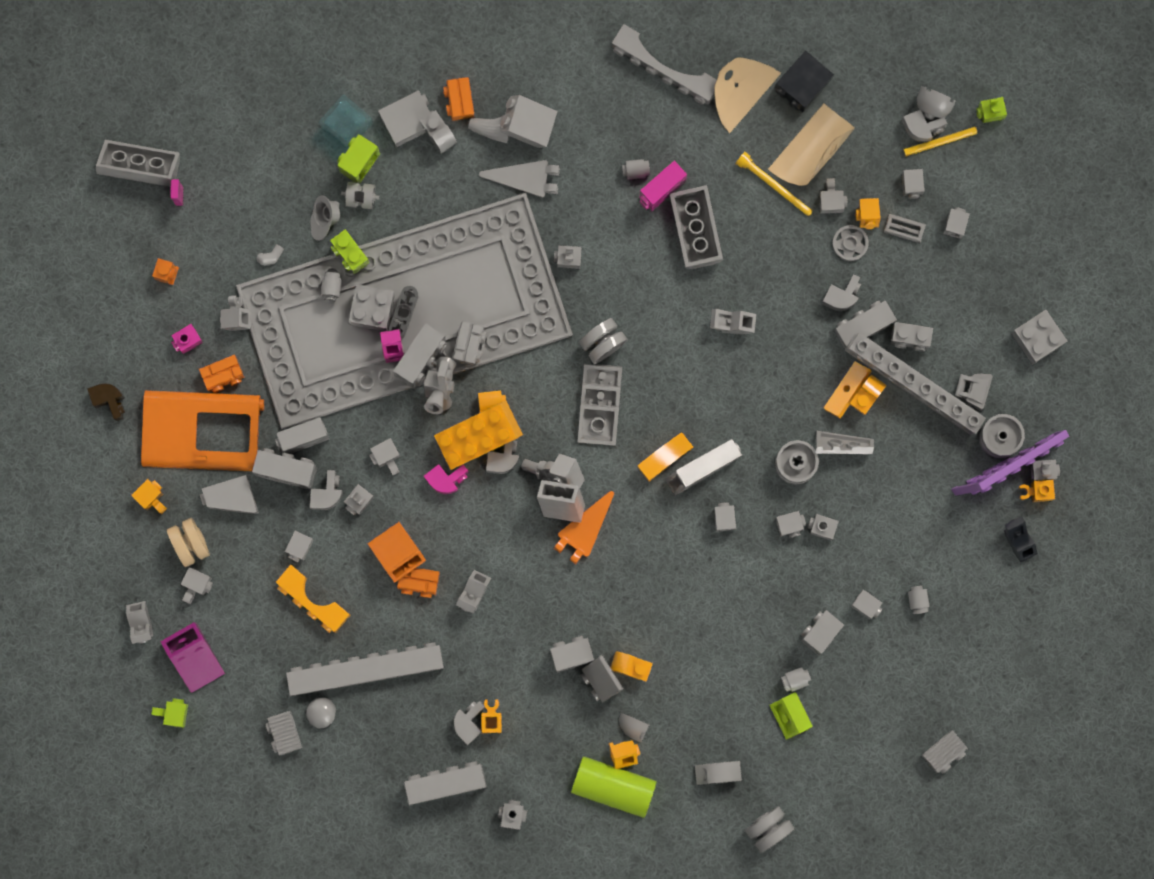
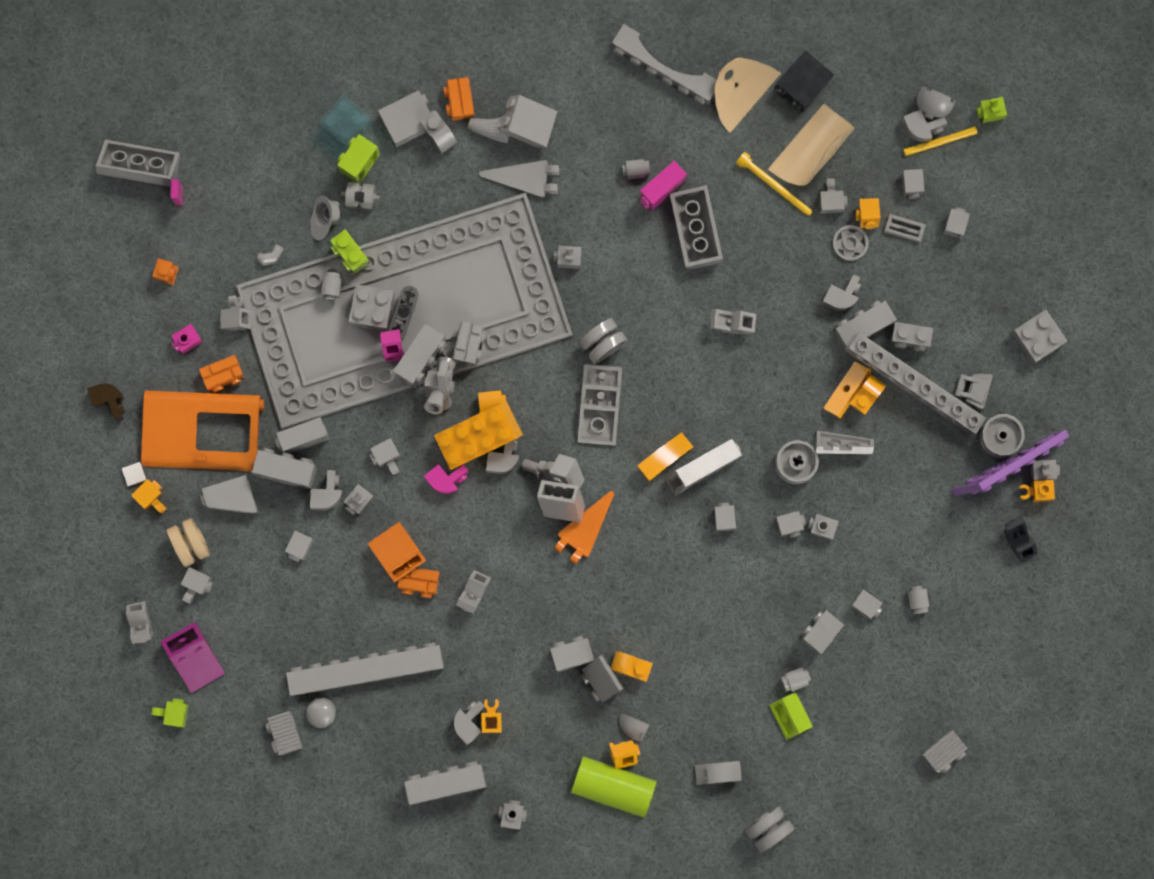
light orange arch [276,565,351,633] -> none
none -> white tile [122,462,146,487]

